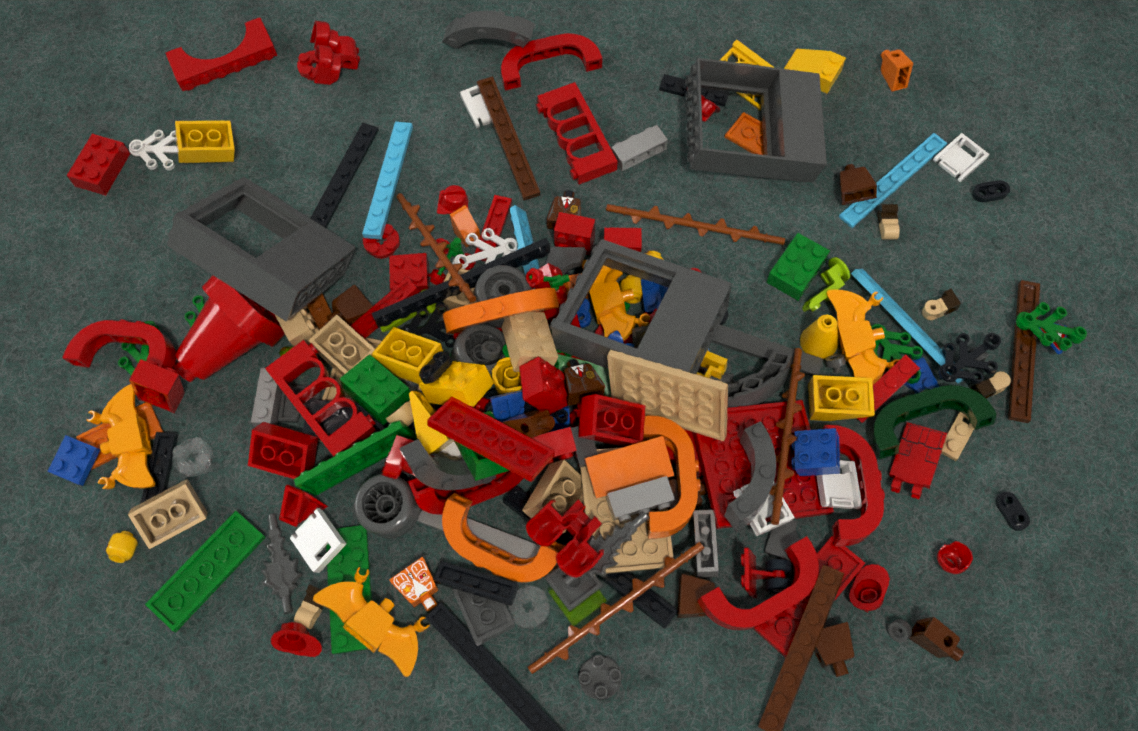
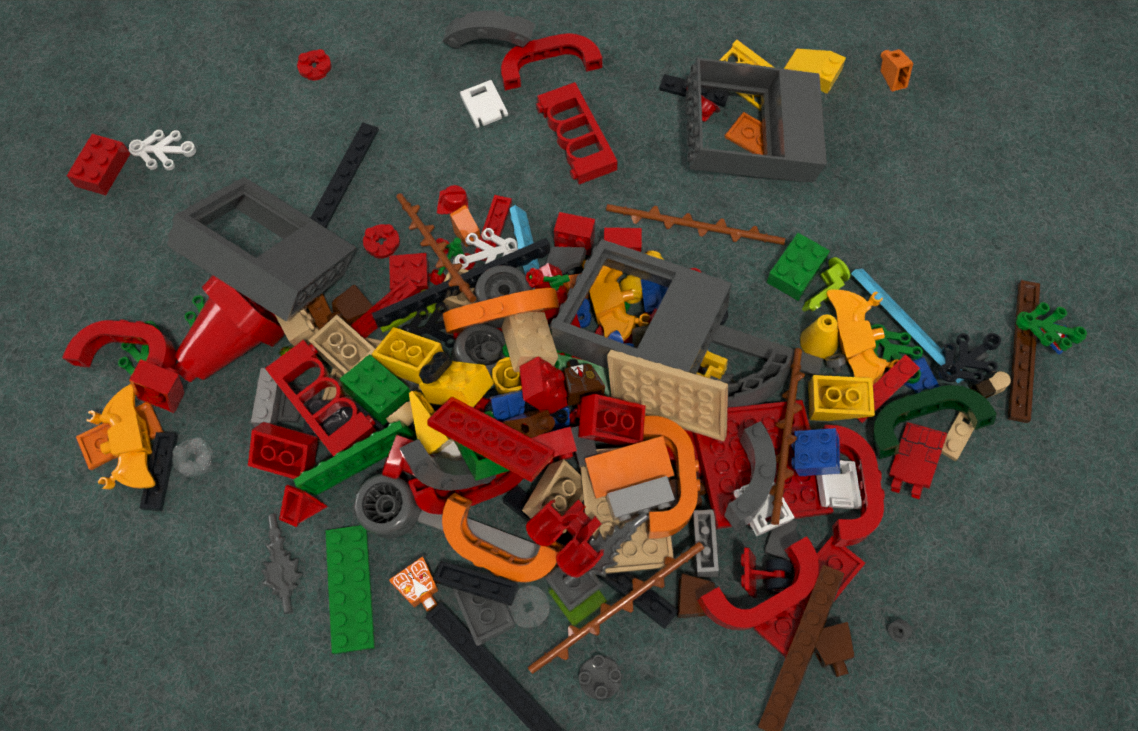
blue plate [48,435,101,486] -> none
yellow head [106,531,138,563] -> none
tan brick [128,479,208,549] -> none
green plate [145,511,266,633] -> none
red arch [165,17,277,91] -> none
yellow brick [175,121,235,163] -> none
red piece [271,622,322,657] -> none
white container [290,508,346,573] -> none
tan leg [294,584,324,629] -> none
red piece [310,20,360,85] -> none
light orange torso [313,567,430,677] -> none
medium azure plate [362,122,413,240] -> none
reddish brown plate [477,76,540,201] -> none
reddish brown torso [547,190,581,229] -> none
light grey brick [611,125,668,171] -> none
medium azure tile [839,133,948,228] -> none
reddish brown torso [840,164,877,205] -> none
red piece [849,564,890,613] -> none
leg [877,204,900,240] -> none
reddish brown torso [909,617,964,662] -> none
leg [922,288,961,320] -> none
white container [933,133,990,182] -> none
red hair [937,541,973,574] -> none
black plate [972,180,1010,202] -> none
black plate [996,492,1030,531] -> none

